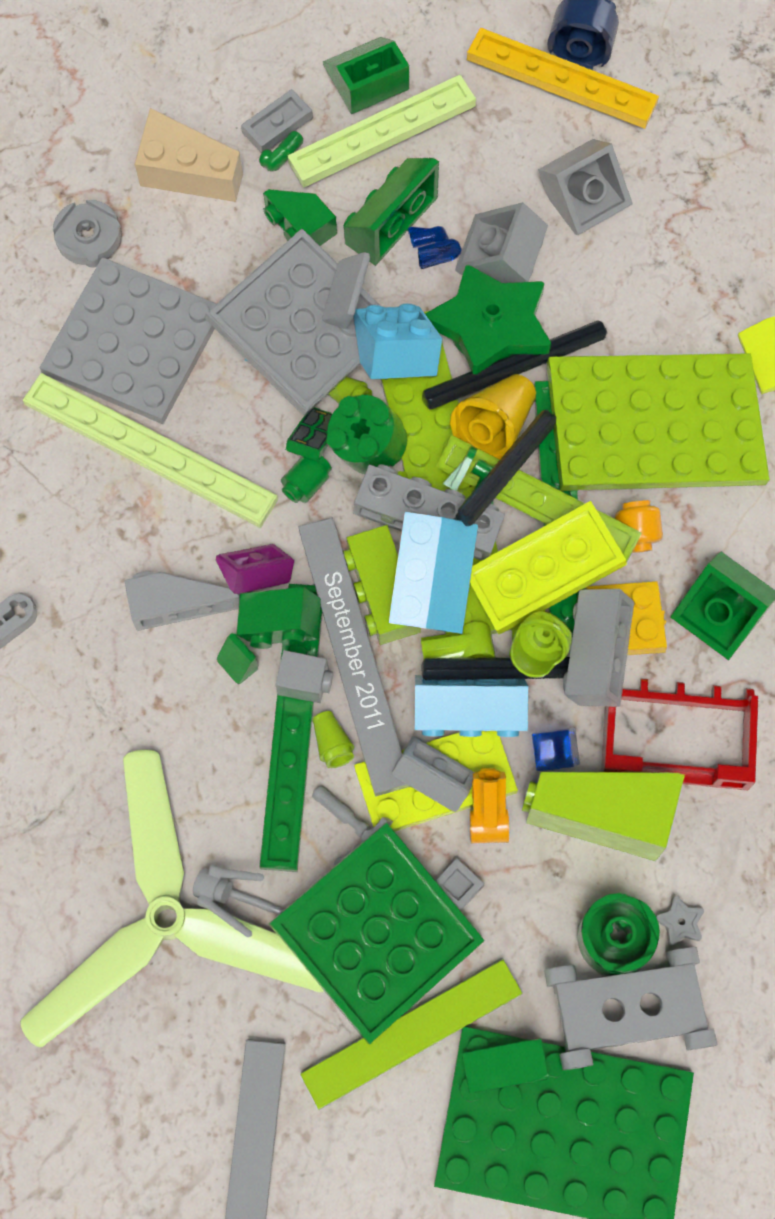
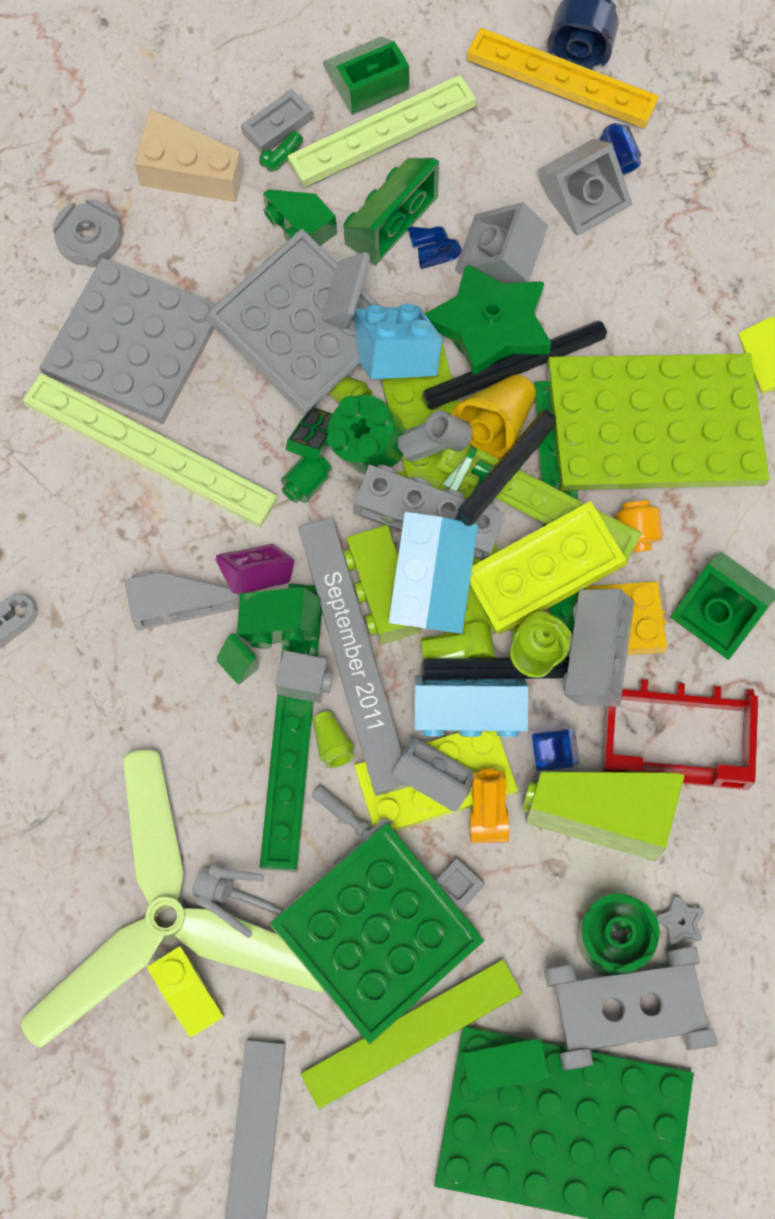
none -> neon yellow slope [147,946,224,1038]
none -> light grey piece [398,410,472,462]
none -> clear blue brick [599,123,641,175]

